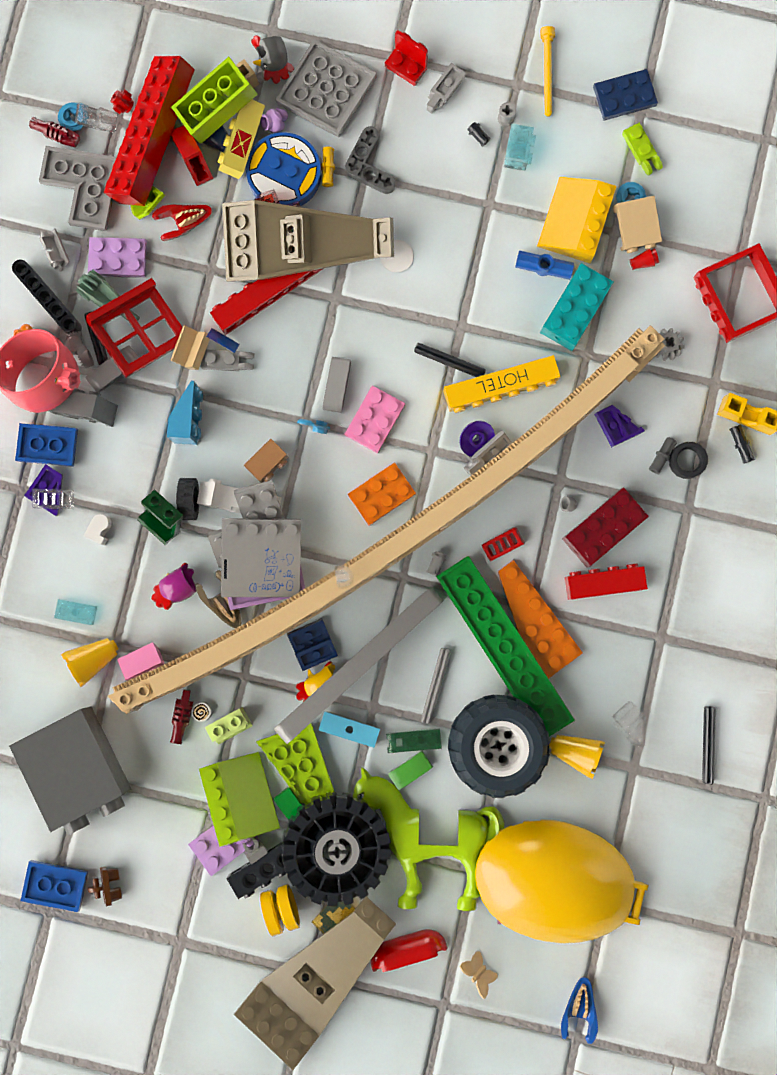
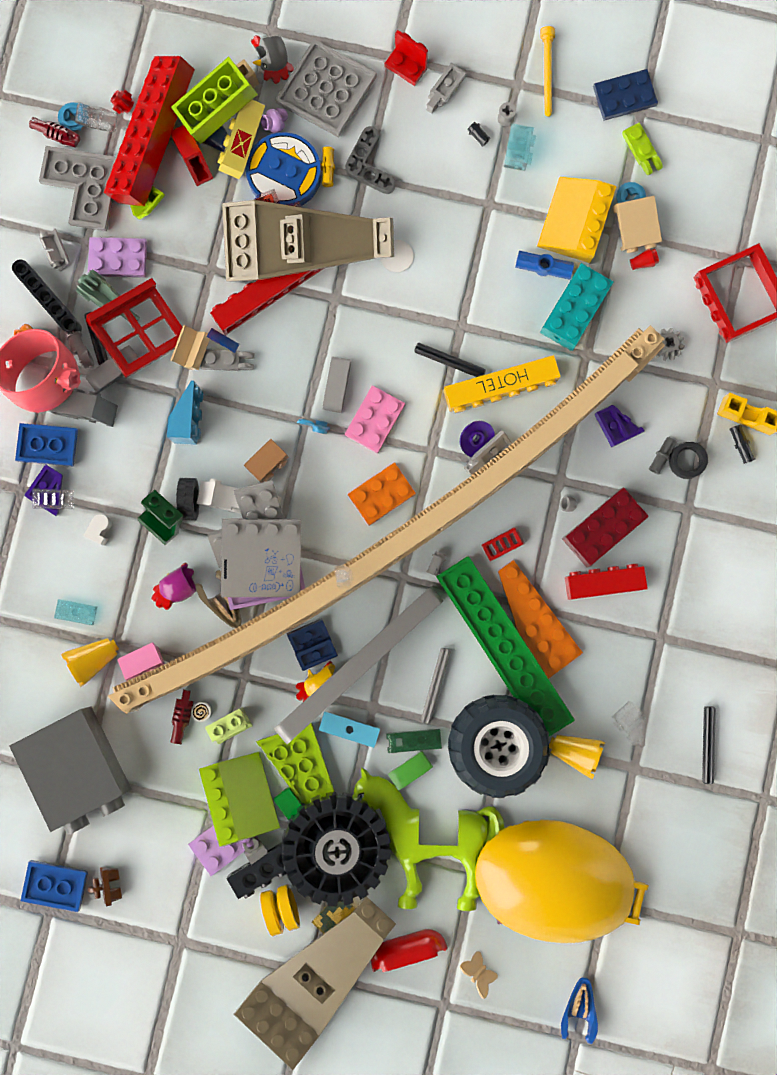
red animal [152,204,212,241] -> none

